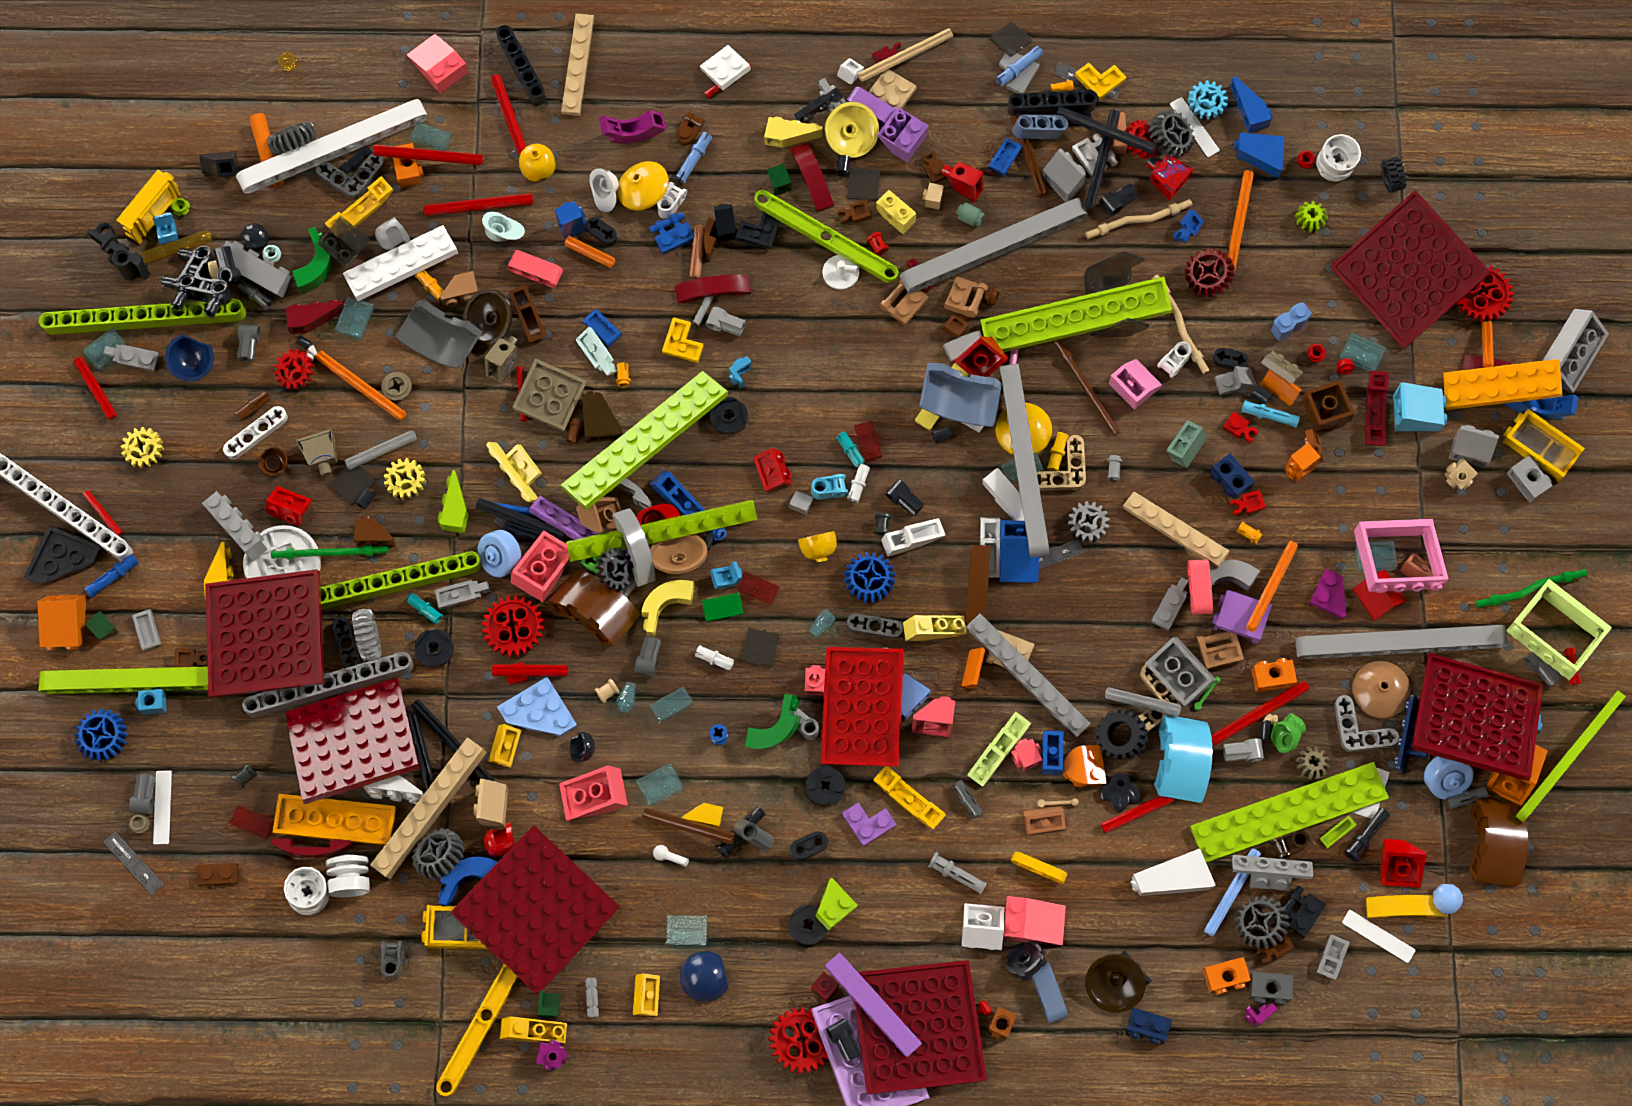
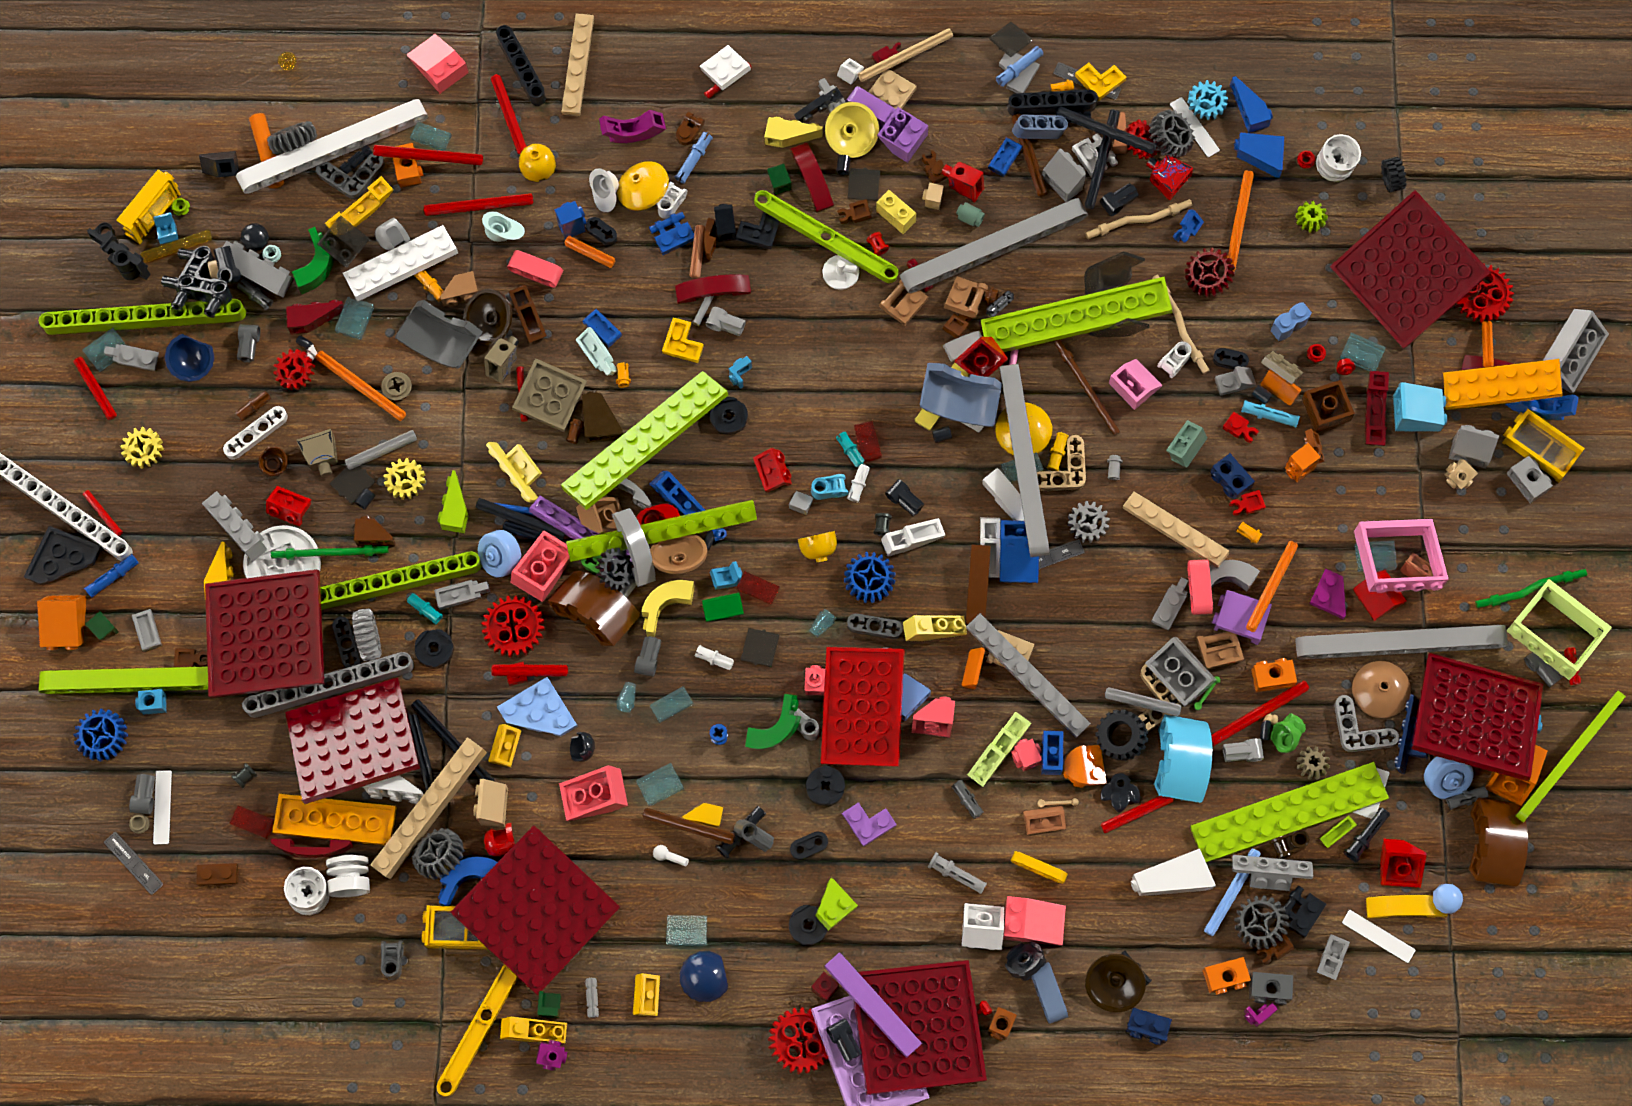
tan bush [594,679,620,704] -> none
yellow slope [873,767,946,830] -> none
none -> black axle [986,290,1014,317]

